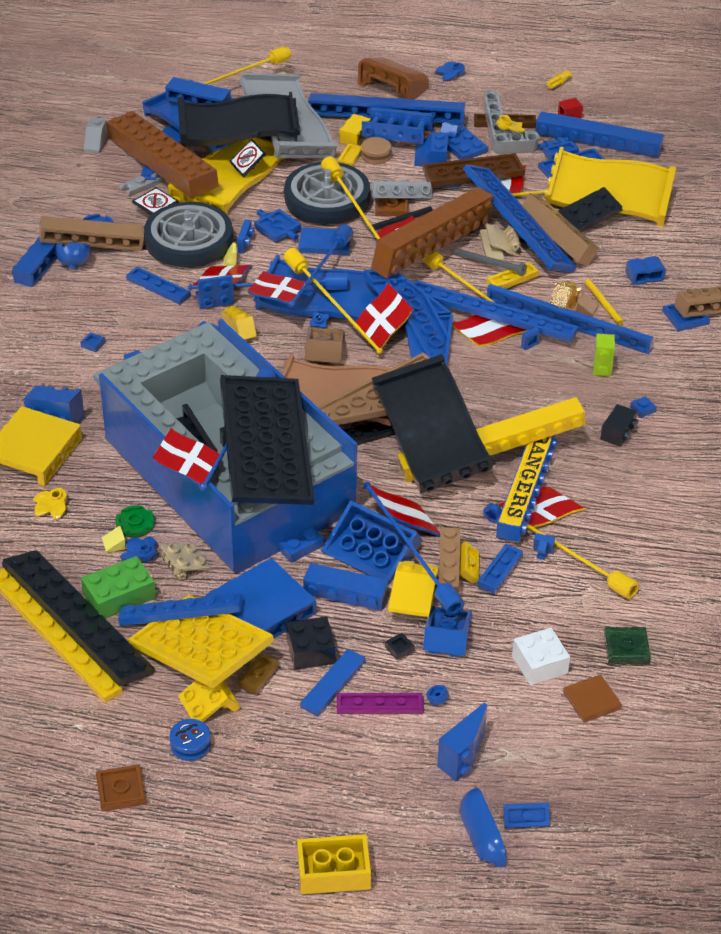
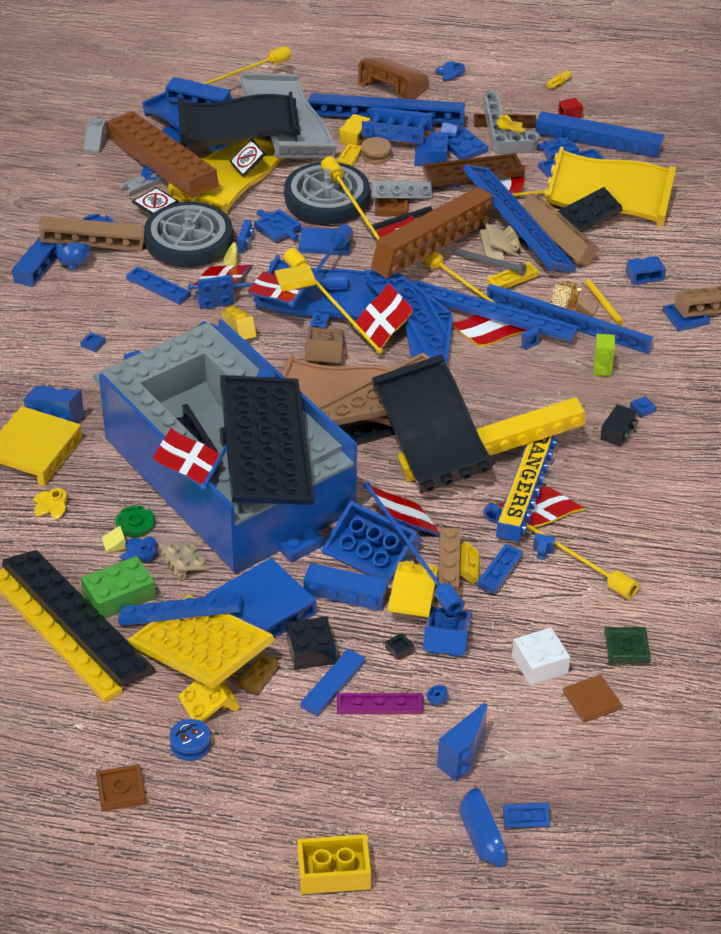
none -> yellow tile [275,264,316,292]

